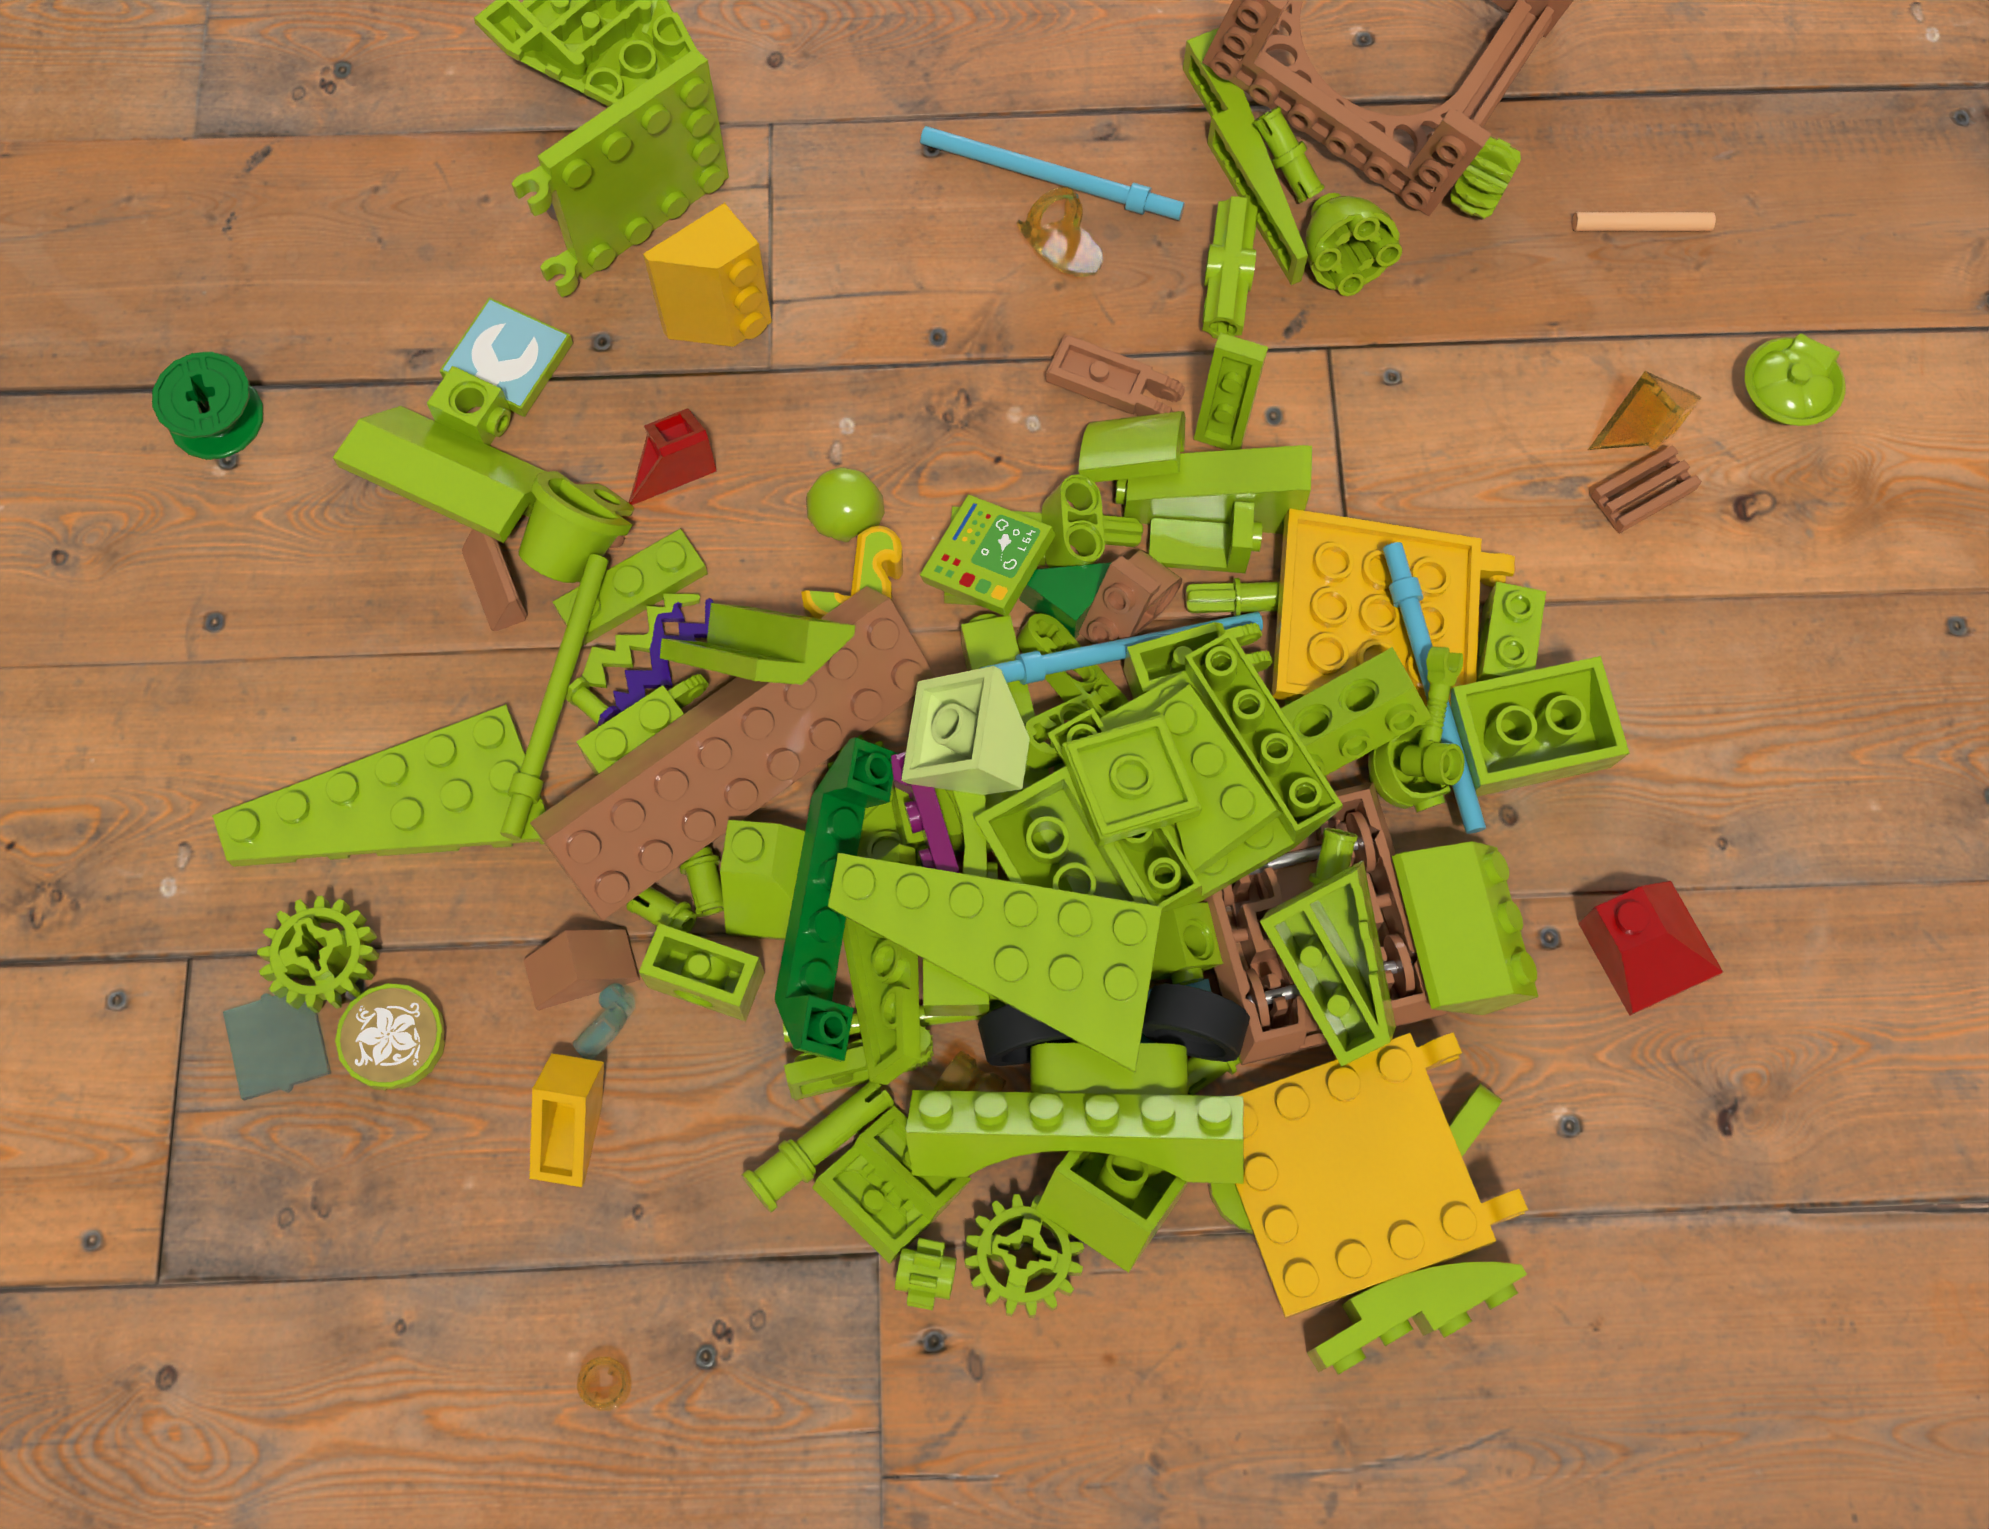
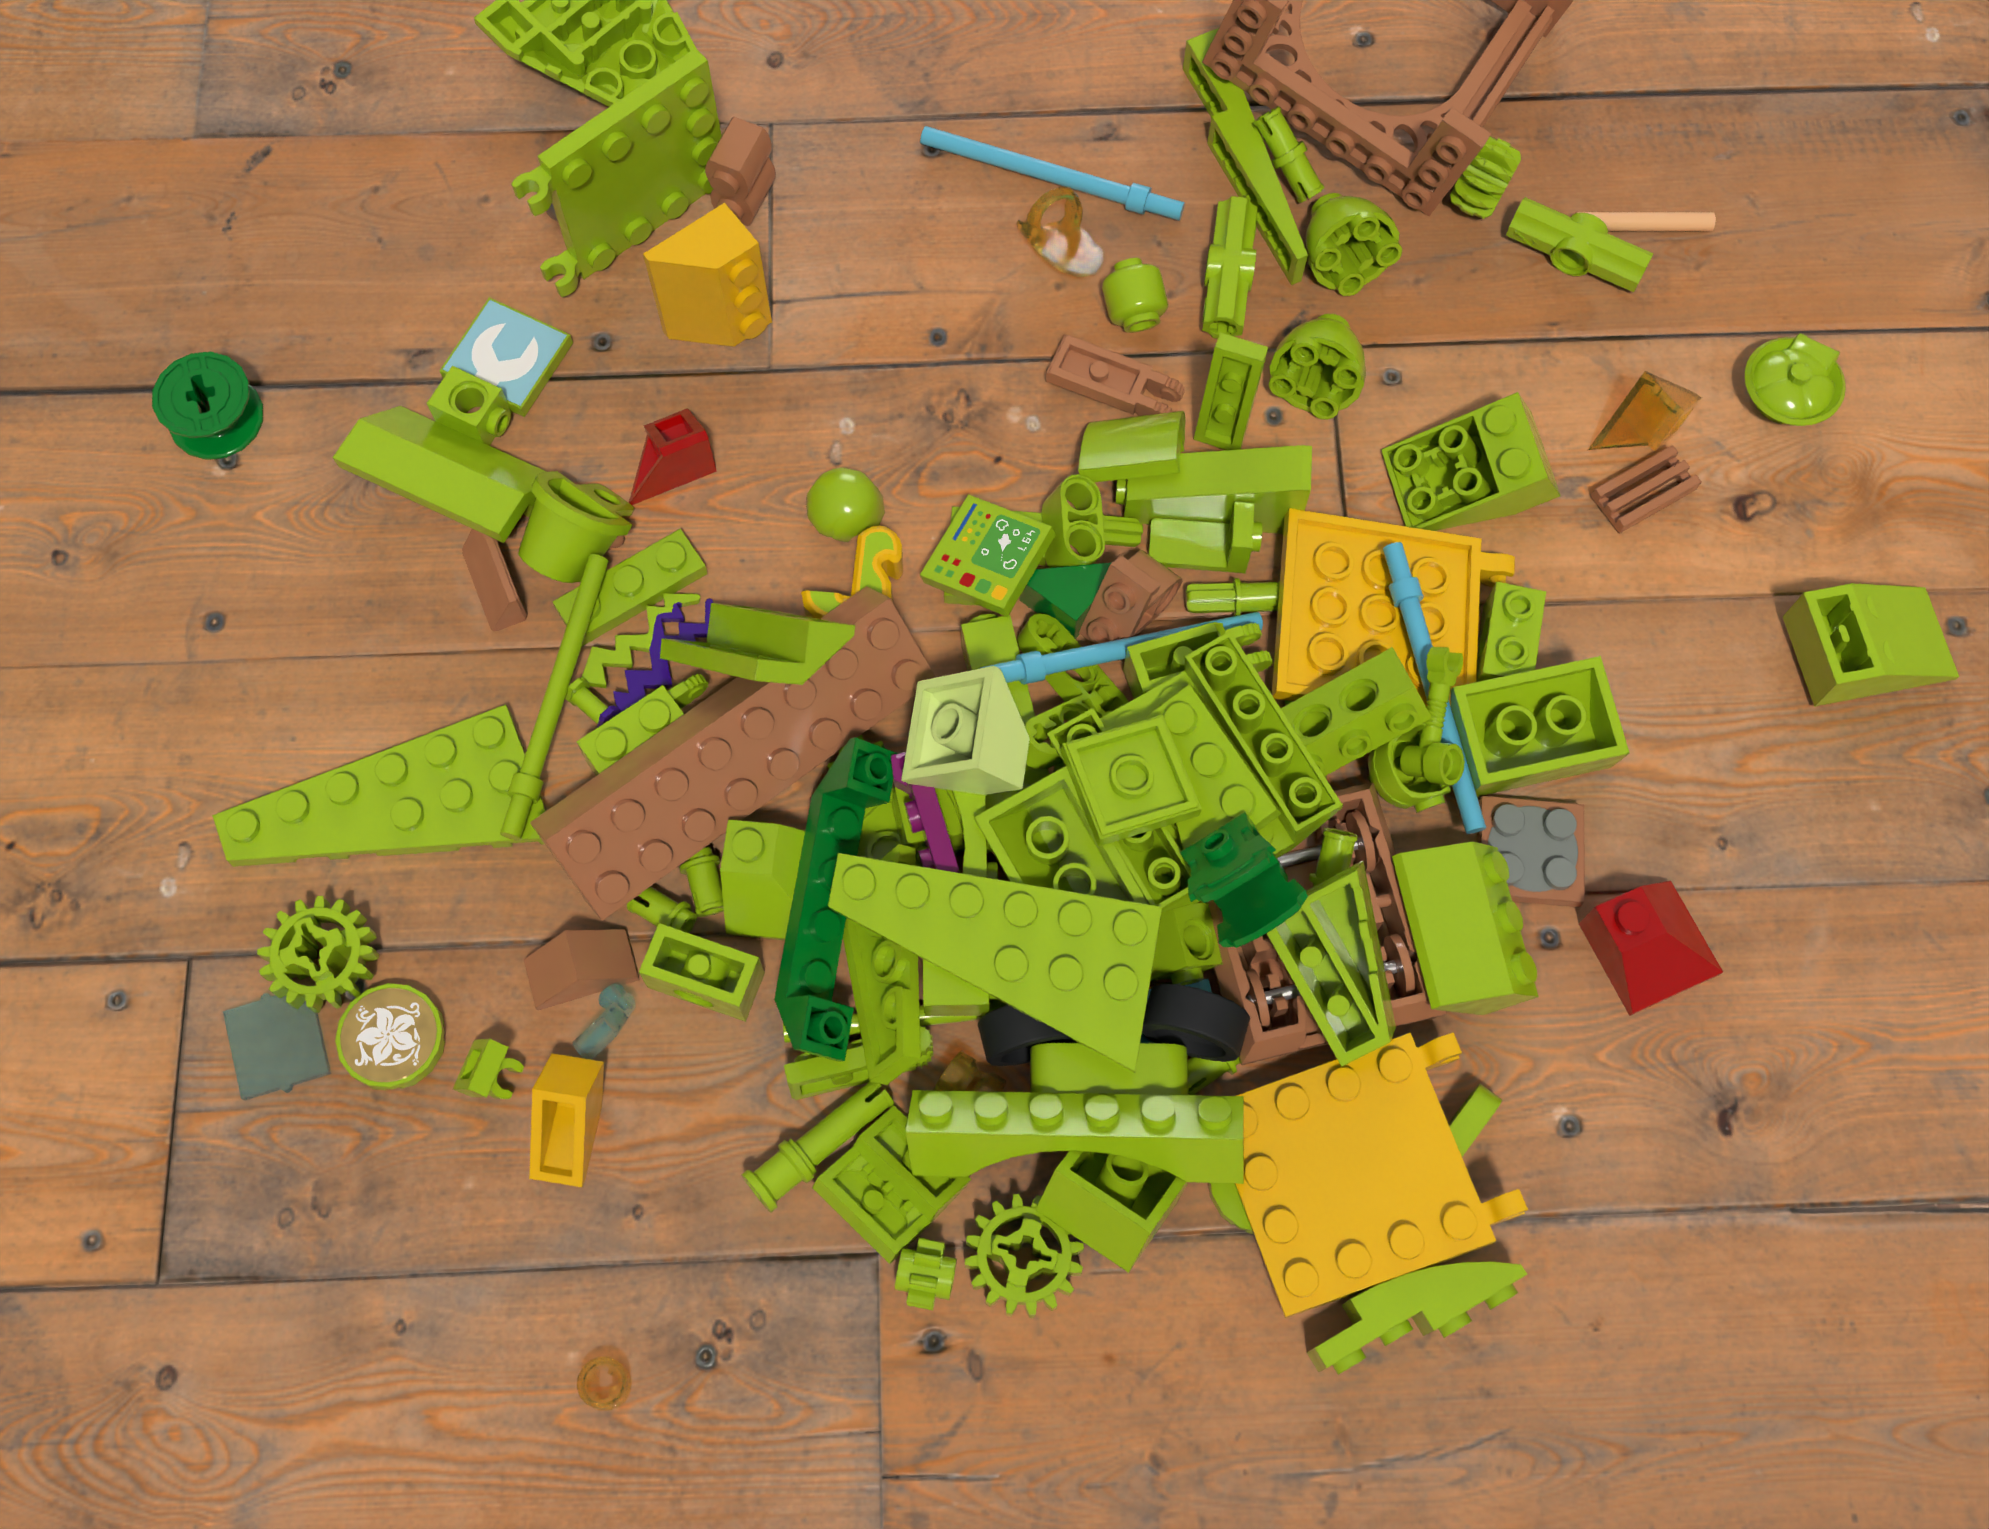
none -> lime tile [453,1039,524,1099]
none -> nougat brick [705,116,776,226]
none -> lime head [1102,258,1168,333]
none -> green piece [1180,812,1308,948]
none -> lime piece [1269,314,1366,420]
none -> lime slope [1381,392,1561,531]
none -> light grey piece [1478,796,1585,907]
none -> lime piece [1506,197,1653,292]
none -> lime slope [1783,583,1959,707]

